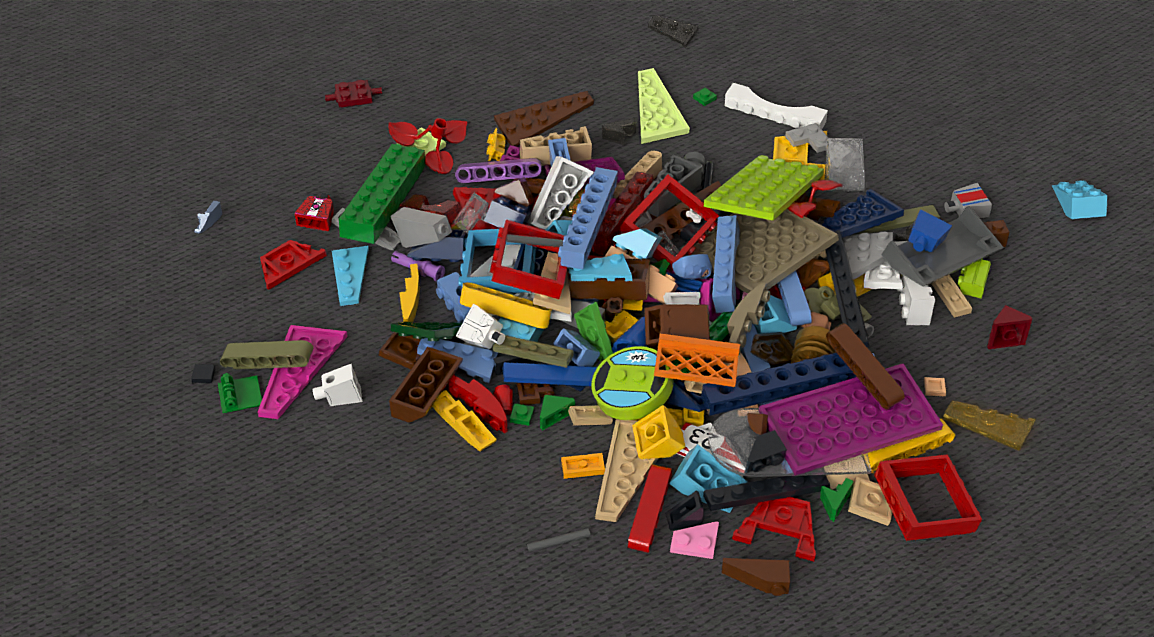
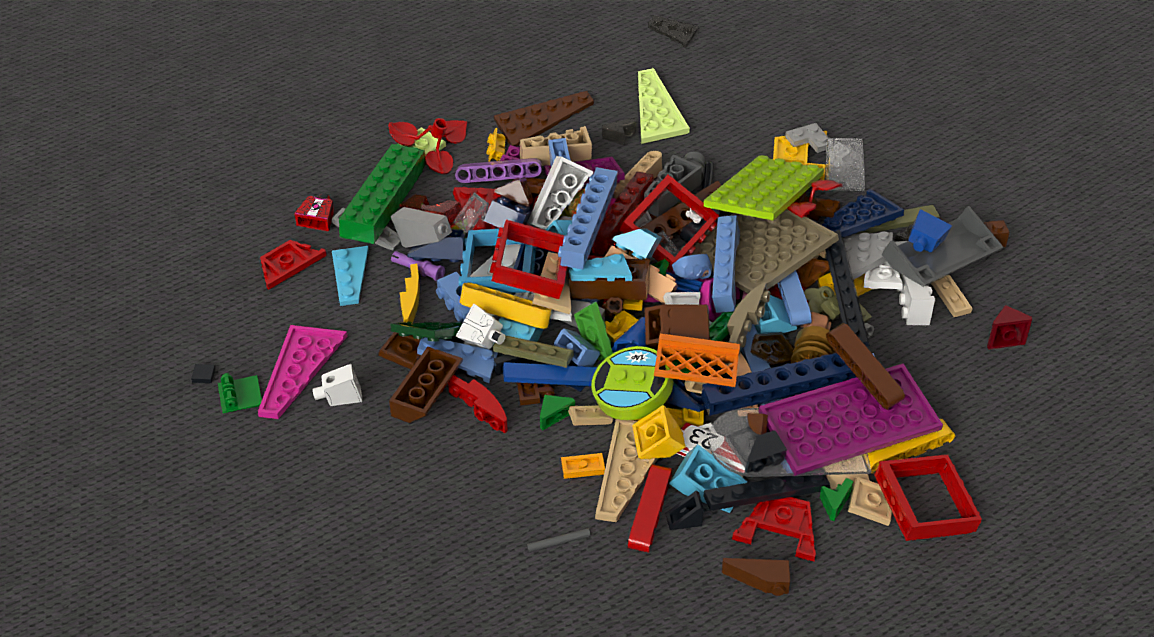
sand blue slope [195,201,222,234] -> none
olive beam [220,340,314,369] -> none
dark red plate [325,80,382,108] -> none
yellow slope [432,390,497,451] -> none
red cone [493,385,513,415] -> none
dark grey bar [506,234,563,247] -> none
green plate [510,404,534,426] -> none
bright pink wing [670,522,719,559] -> none
green plate [693,88,717,106] -> none
white arch [725,83,828,129] -> none
light nougat tile [924,377,946,396] -> none
clear yellow wing [943,400,1036,451] -> none
light grey torso [945,183,992,218] -> none
lime brick [957,260,991,299] -> none
medium azure slope [1052,181,1107,219] -> none

